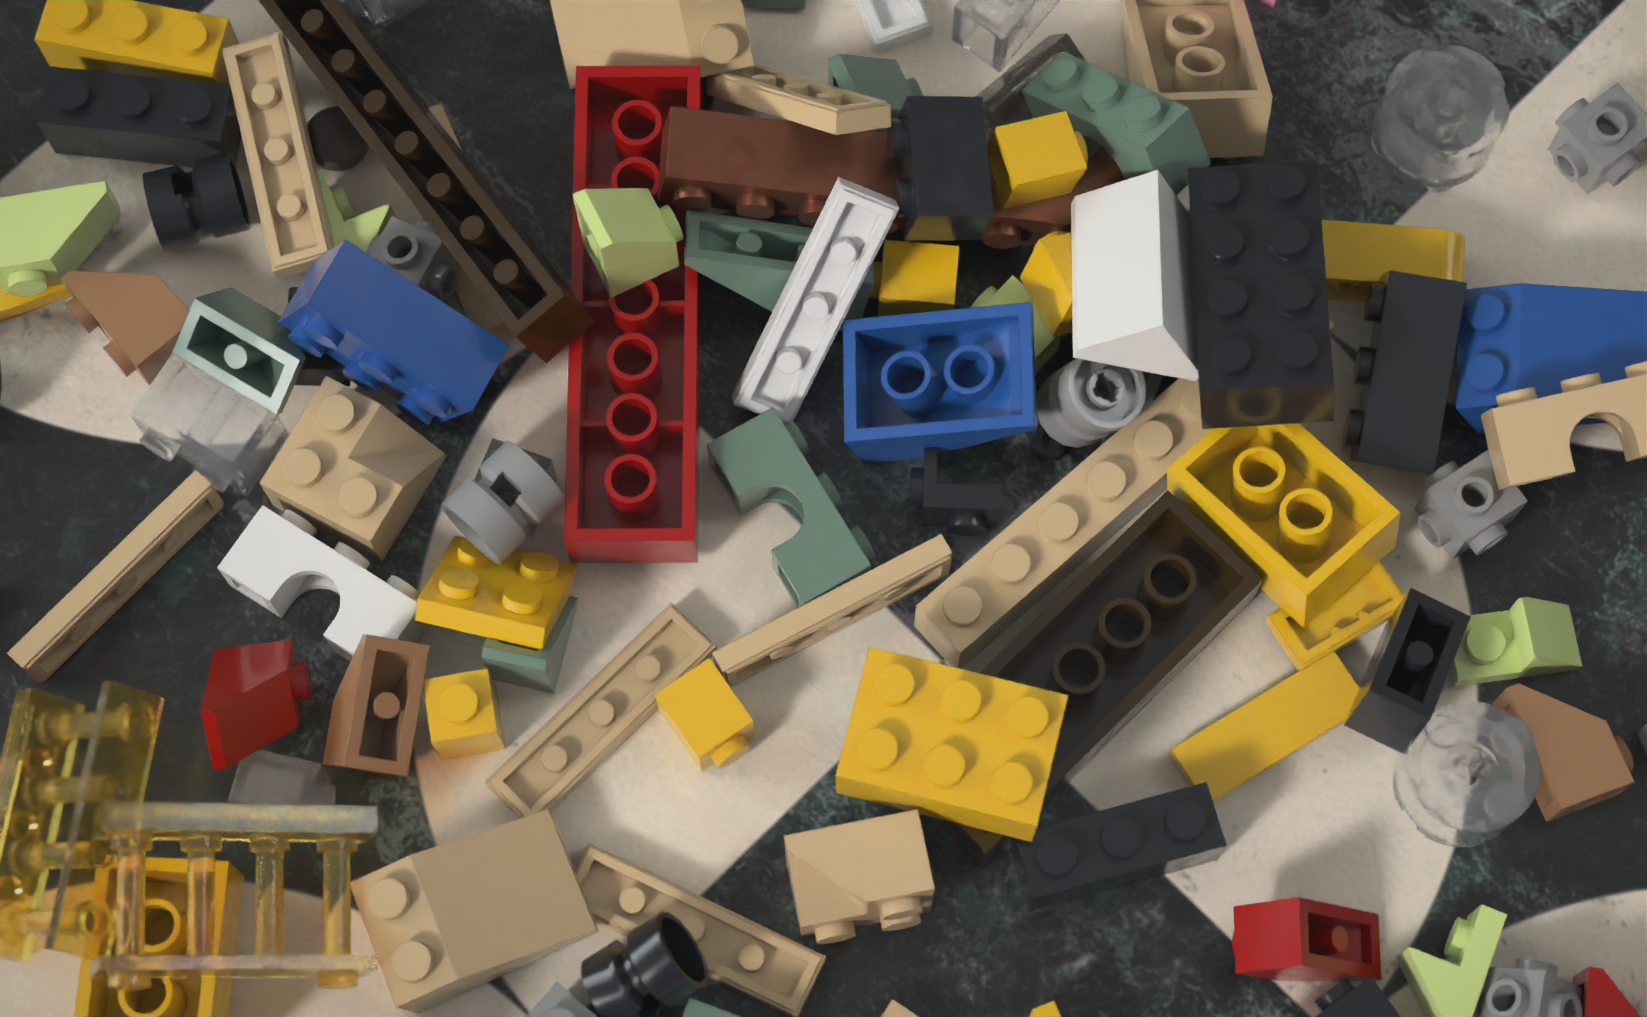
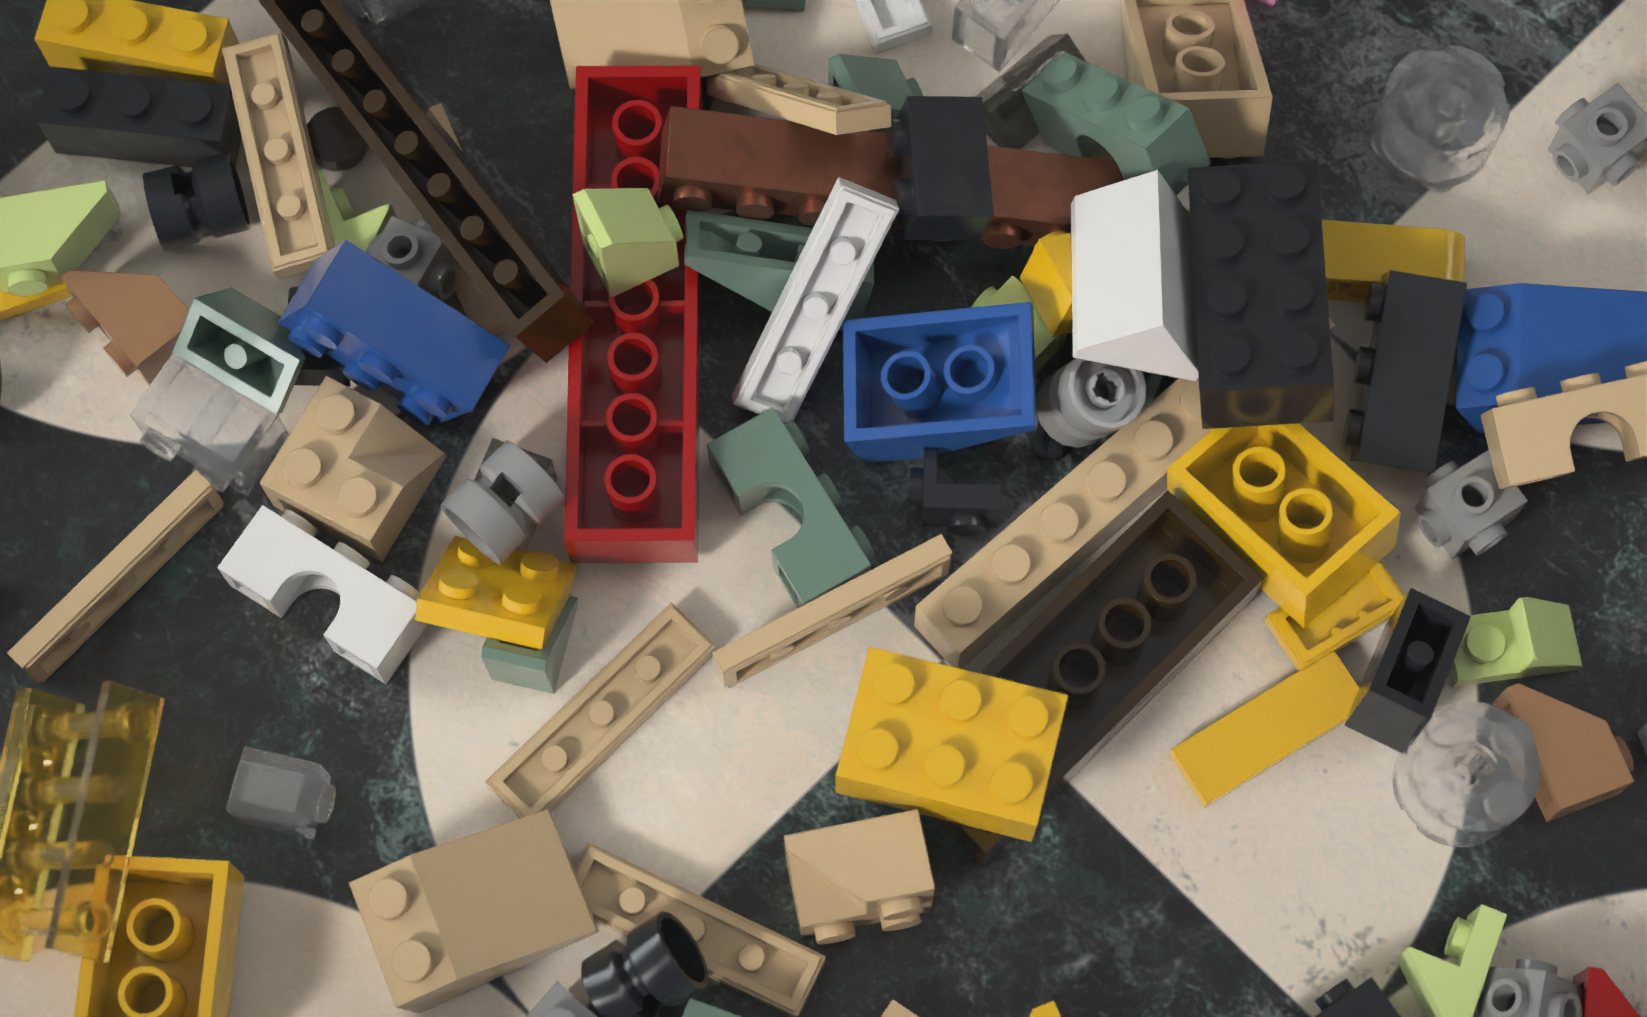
clear yellow fence [89,801,379,990] -> none
red slope [200,639,312,770] -> none
medium nougat slope [322,634,430,777] -> none
yellow brick [423,668,505,760] -> none
yellow brick [655,658,755,772] -> none
yellow brick [869,240,959,317] -> none
yellow brick [987,111,1088,210] -> none
black brick [1010,782,1227,912] -> none
red slope [1232,897,1382,981] -> none

